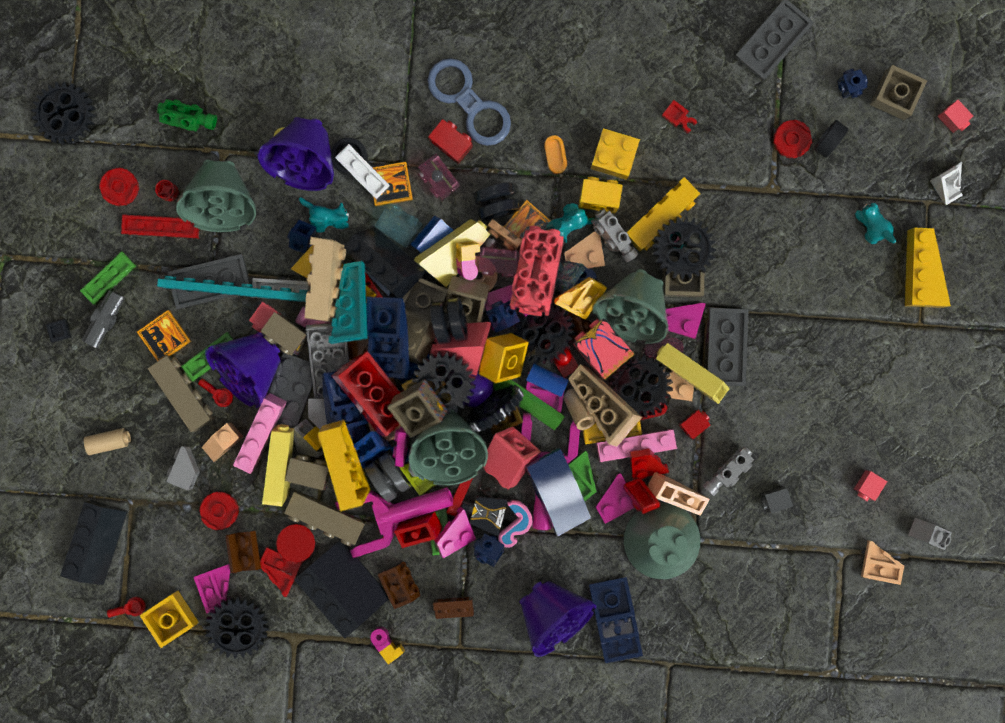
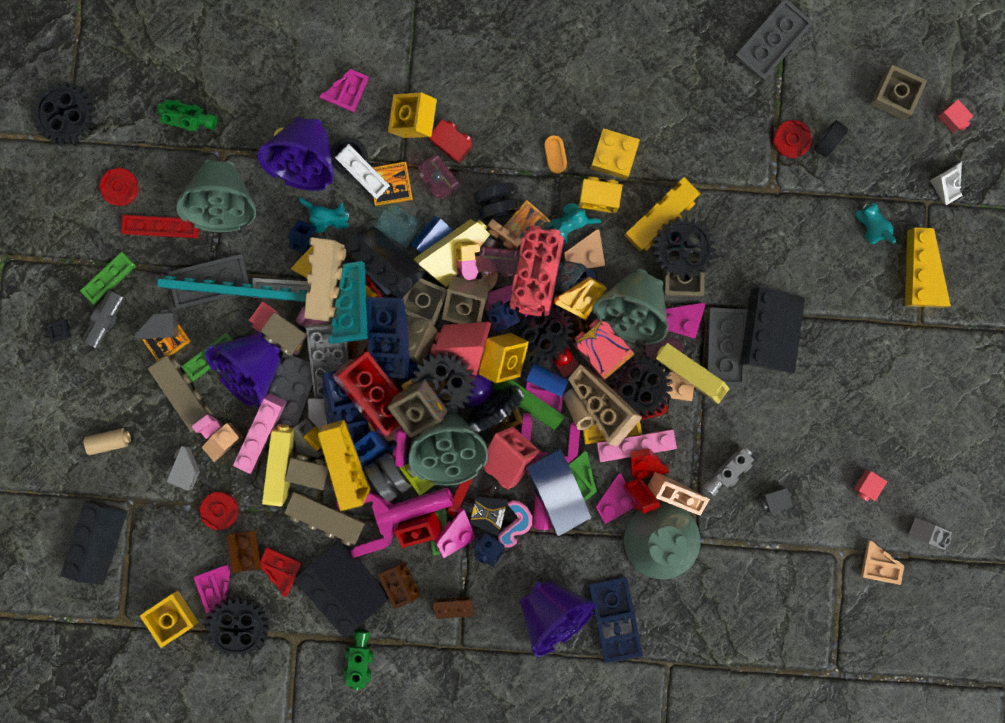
red plate [107,597,146,618] -> none
red wheel [155,180,179,202] -> none
red plate [198,378,233,407] -> none
red tile [276,524,315,564] -> none
leg [371,627,405,664] -> none
sand blue bar [427,58,511,146] -> none
black wheel [430,297,468,345] -> none
light grey brick [591,208,638,262] -> none
red plate [662,100,697,133] -> none
red brick [678,410,711,440] -> none
dark blue brick [837,69,868,99] -> none
none -> dark grey slope [135,310,179,339]
none -> bright pink slope [191,415,224,439]
none -> dark pink wing [320,69,369,113]
none -> green brick [343,629,374,690]
none -> yellow brick [388,92,437,138]
none -> black slope [740,287,805,373]

